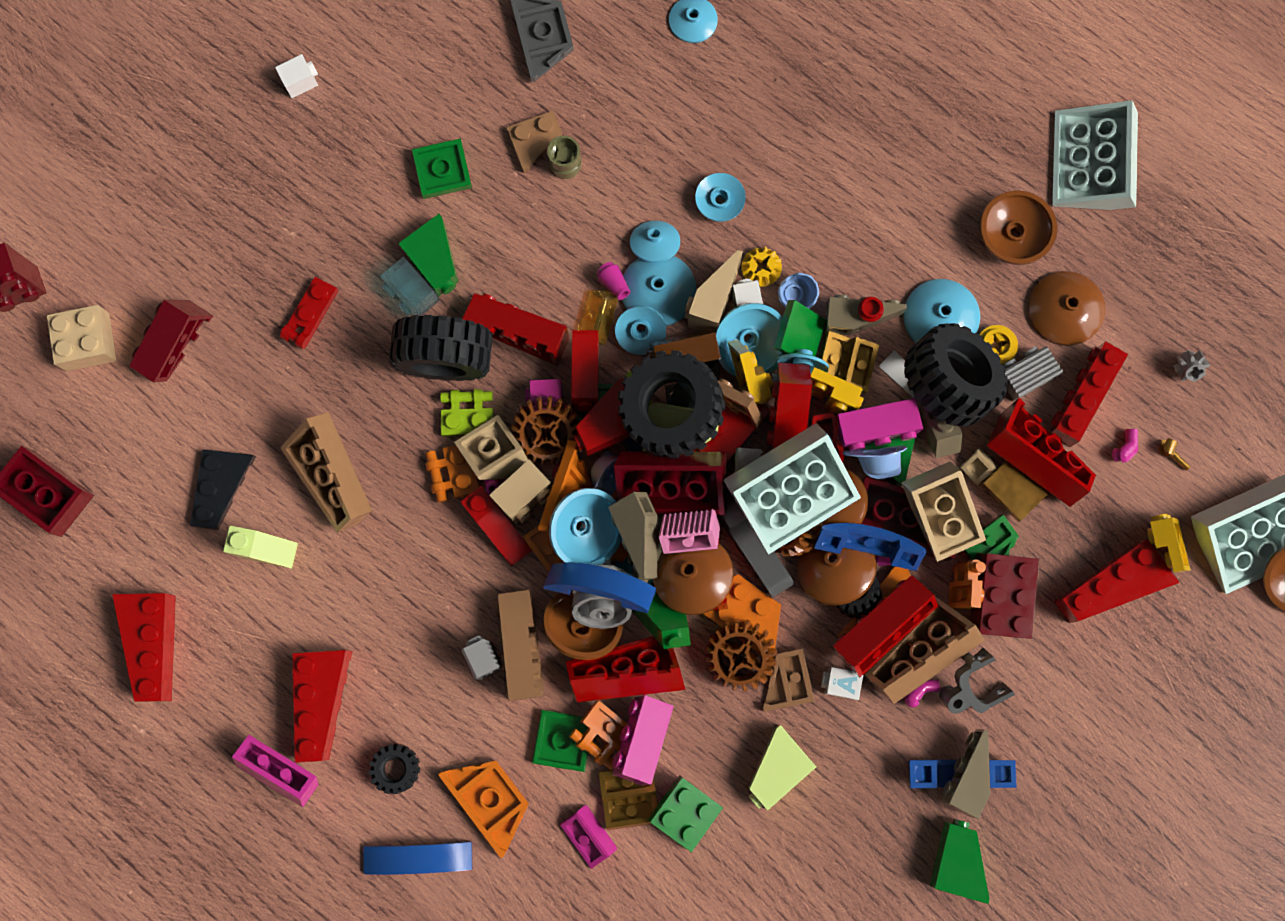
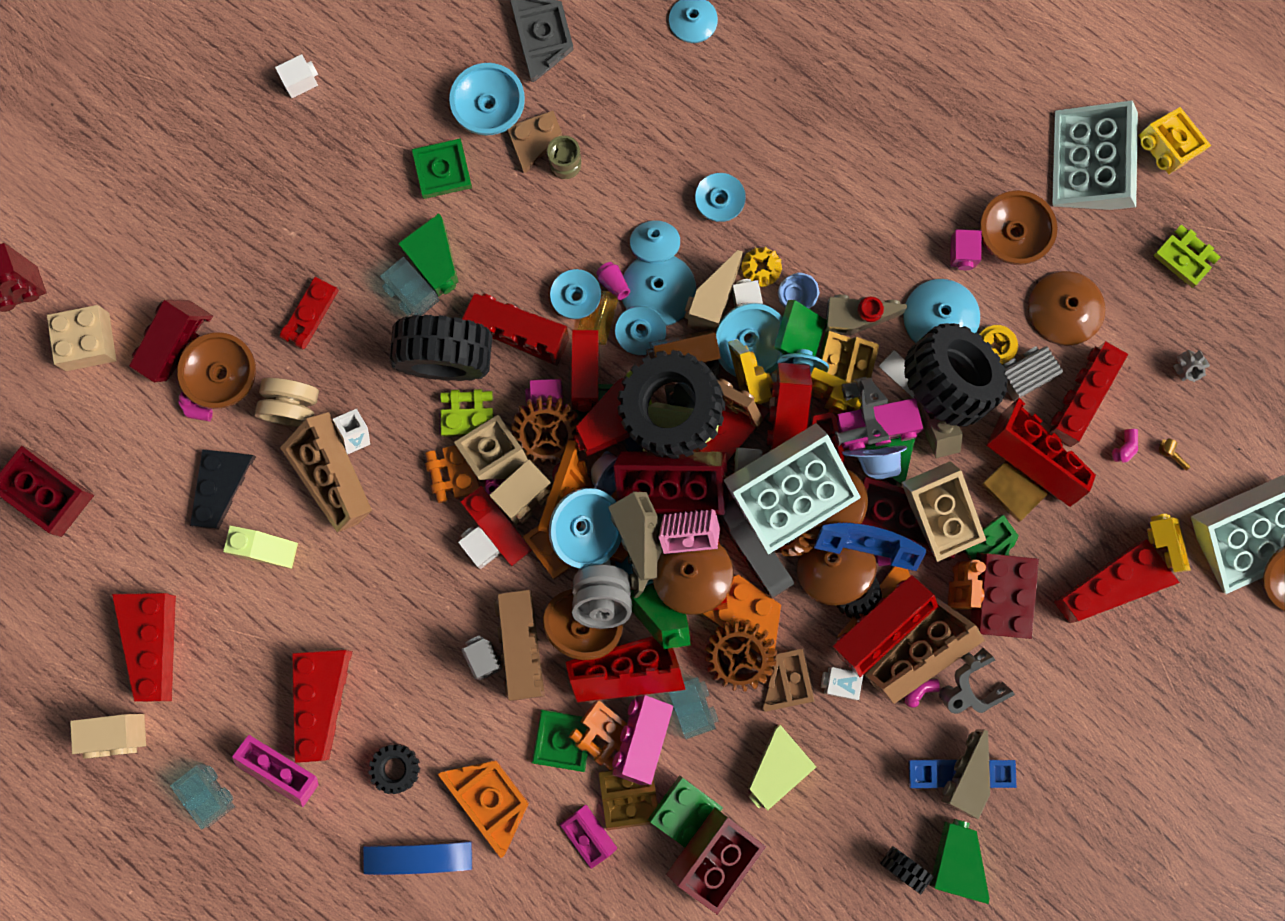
blue slope [544,563,656,613] -> none
tan slope [959,447,999,486] -> none
none -> tan brick [70,714,146,759]
none -> clear light blue brick [170,764,235,830]
none -> dark orange dish [177,332,256,409]
none -> dark pink arm [178,392,213,422]
none -> tan wheel [254,378,319,427]
none -> white brick [333,409,370,455]
none -> medium azure dish [449,63,525,135]
none -> white brick [458,526,501,569]
none -> medium azure dish [550,269,601,319]
none -> dark red brick [666,807,766,915]
none -> clear light blue brick [669,677,719,739]
none -> dark grey piece [835,377,890,446]
none -> black tyre [880,846,933,895]
none -> dark pink brick [950,230,981,271]
none -> yellow plate [1138,107,1211,175]
none -> lime plate [1153,224,1221,289]

